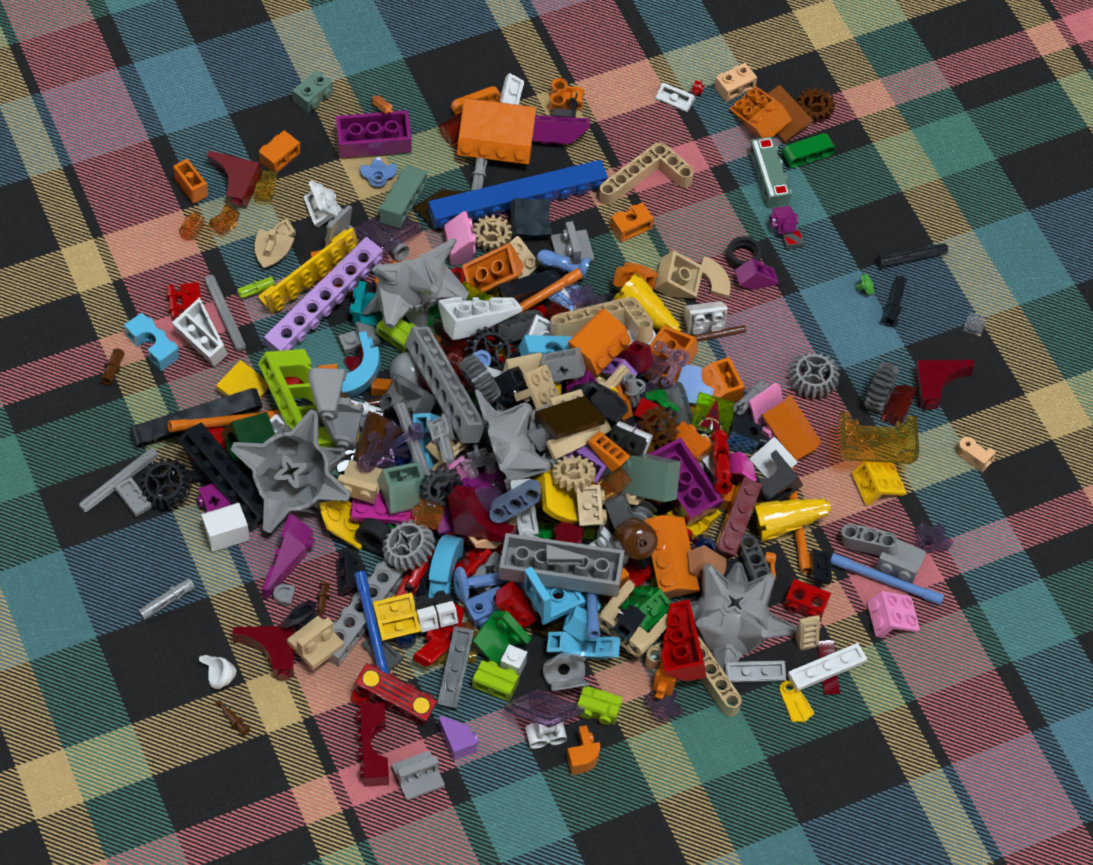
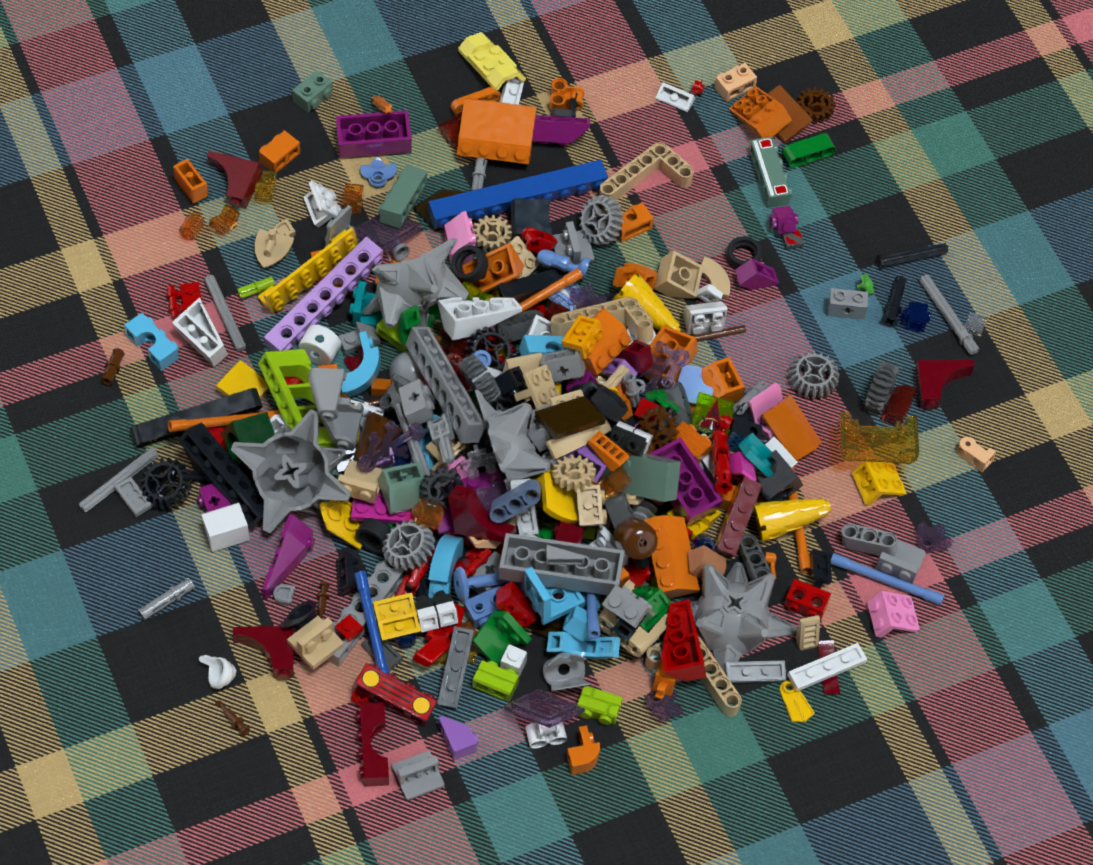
none -> white piece [298,325,341,365]
none -> red plate [335,614,363,643]
none -> clear orange brick [343,183,364,213]
none -> green slope [398,305,421,344]
none -> light grey brick [399,379,435,427]
none -> black tyre [451,245,489,283]
none -> light yellow piece [458,32,526,91]
none -> red piece [521,227,558,253]
none -> light orange bracket [562,315,603,359]
none -> light grey gear [578,195,625,245]
none -> light grey bracket [602,585,655,628]
none -> white plate [696,284,723,303]
none -> red plate [717,413,734,431]
none -> teal bracket [738,433,774,478]
none -> light grey brick [827,288,868,320]
none -> clear blue brick [902,302,931,333]
none -> light grey axle [920,274,979,355]

